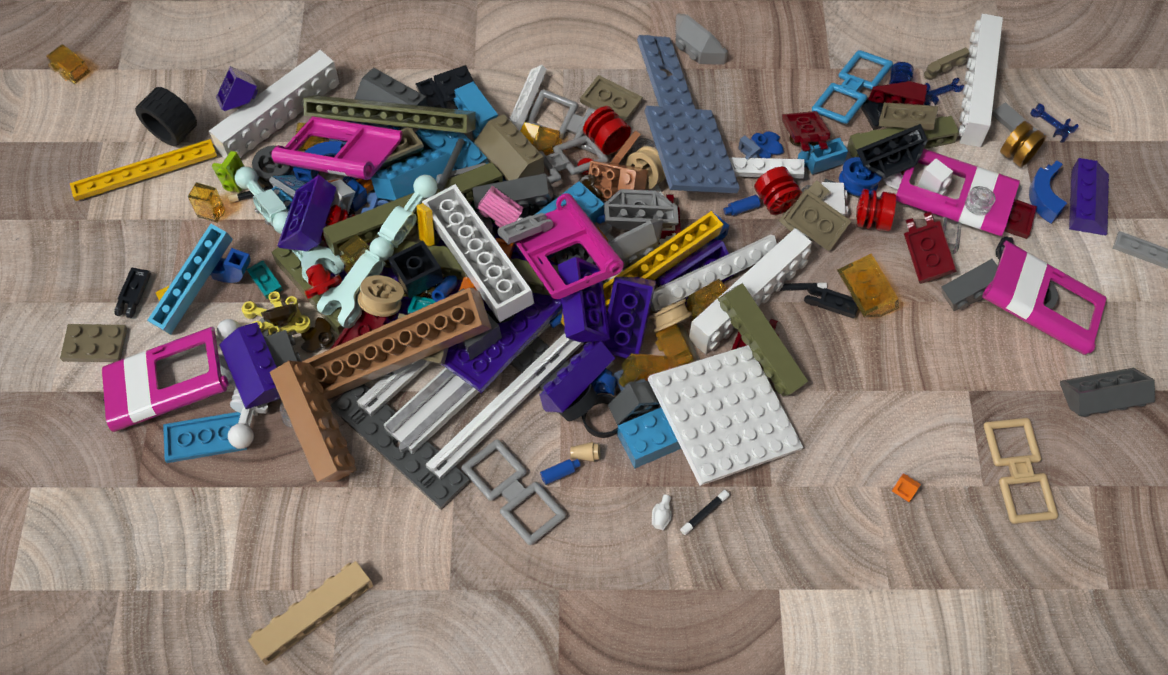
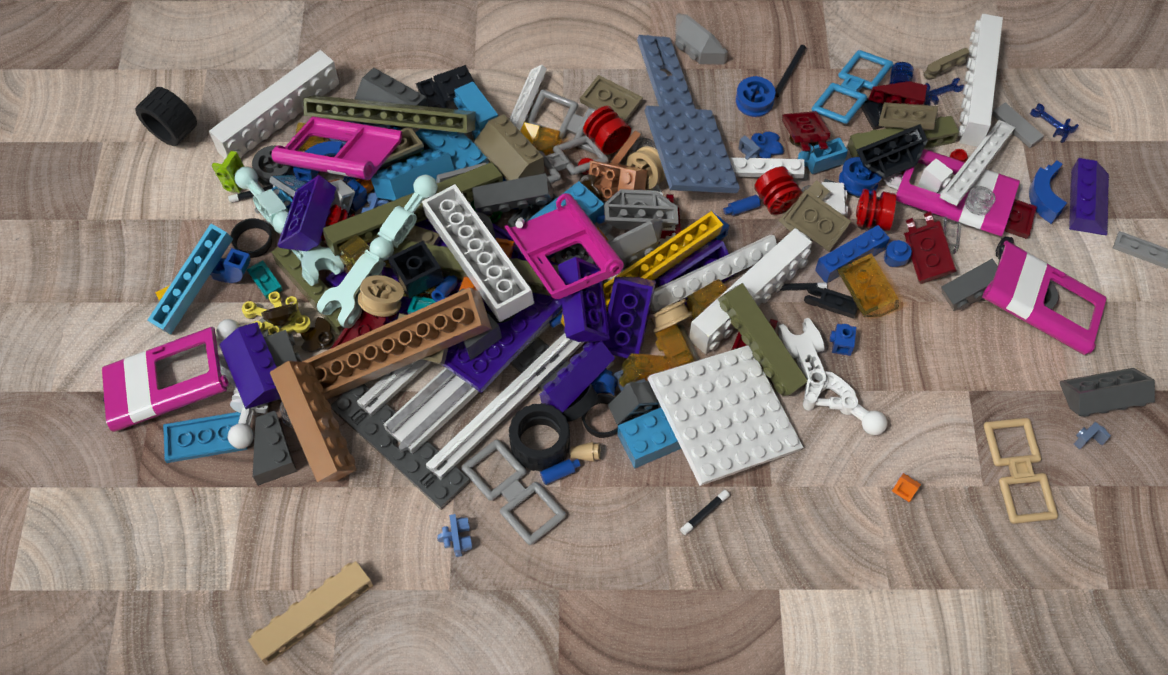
clear yellow brick [46,44,90,85] -> none
dark tan plate [60,324,127,362] -> none
yellow plate [69,139,217,201] -> none
black hinge [114,267,151,318] -> none
clear yellow brick [188,182,225,223] -> none
dark purple slope [216,66,258,111] -> none
red plate [304,264,342,299] -> none
yellow tile [417,203,435,246] -> none
dark grey bar [437,139,465,190] -> none
bright pink brick [478,186,523,227] -> none
light grey hinge [498,213,553,244] -> none
white piece [652,495,672,530] -> none
pearl gold wheel [1000,121,1047,167] -> none
none -> black tyre [230,218,272,258]
none -> dark grey wedge [252,411,297,486]
none -> medium blue hips [437,514,472,557]
none -> black tyre [509,403,570,471]
none -> blue wheel [736,76,775,117]
none -> black bar [775,45,806,97]
none -> white piece [778,318,887,436]
none -> blue arch [815,225,890,283]
none -> blue brick [830,324,856,356]
none -> blue piece [884,240,912,267]
none -> white plate [940,120,1015,206]
none -> red plate [950,149,968,162]
none -> sand blue bracket [1074,422,1111,450]

